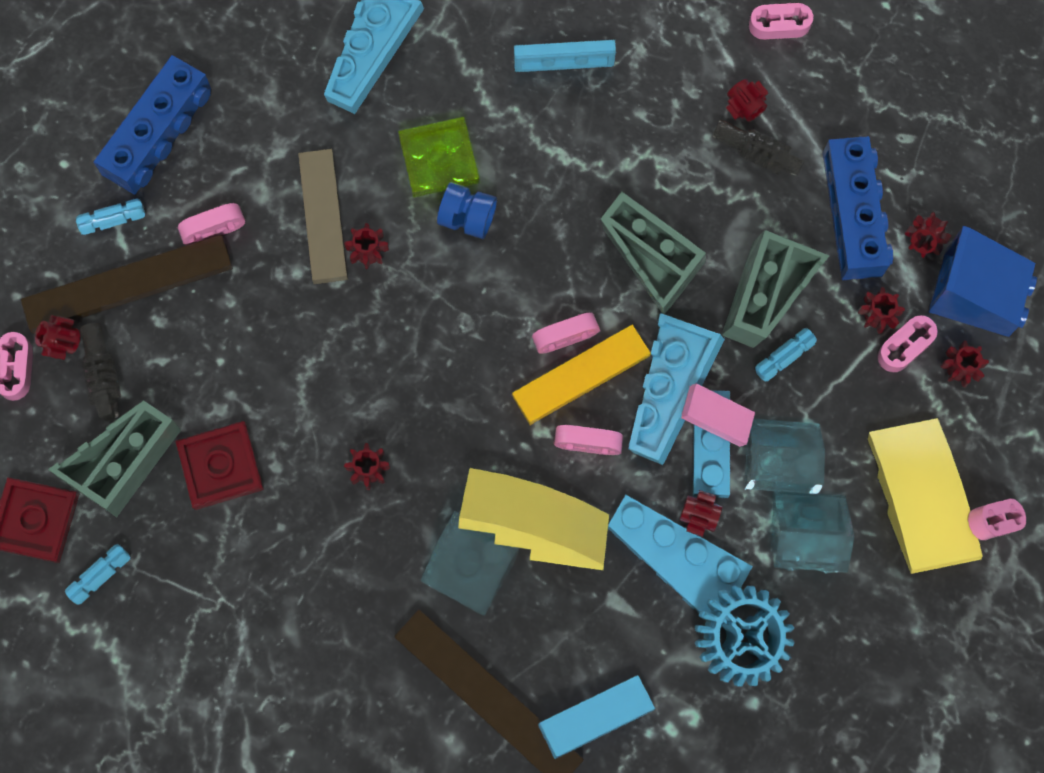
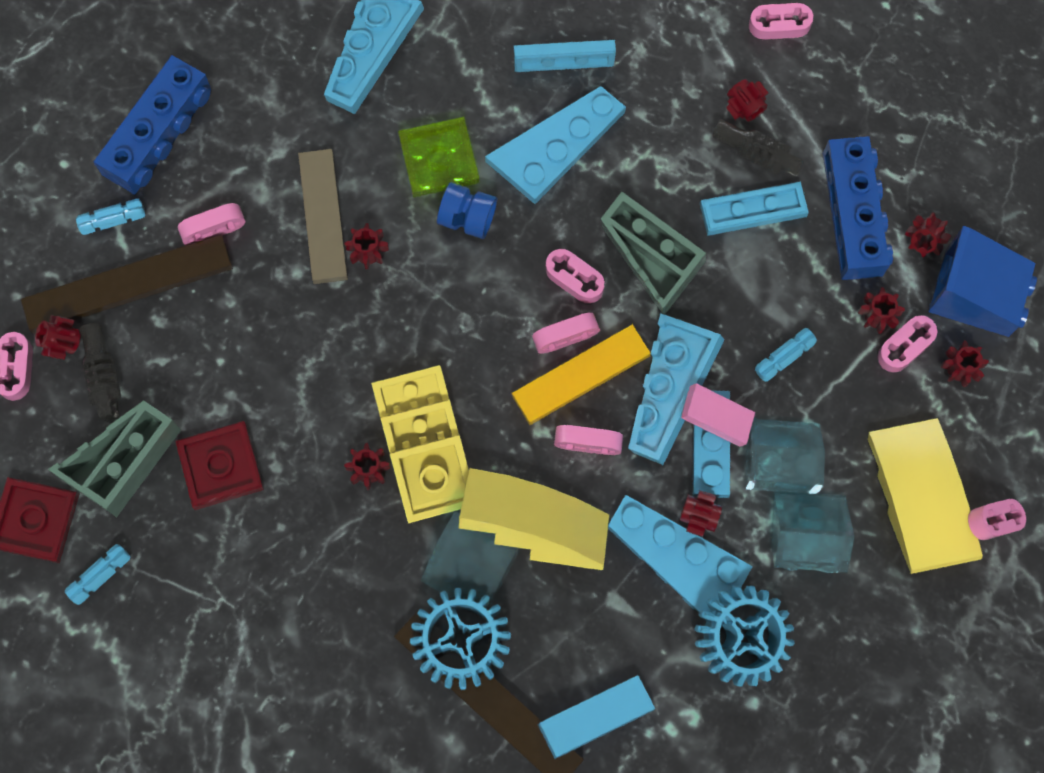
sand green wedge [722,230,829,348] -> none
none -> light yellow slope [371,365,469,523]
none -> medium azure gear [410,588,511,690]
none -> medium azure wing [485,86,626,204]
none -> bright pink beam [546,249,605,304]
none -> medium azure tile [700,181,809,236]

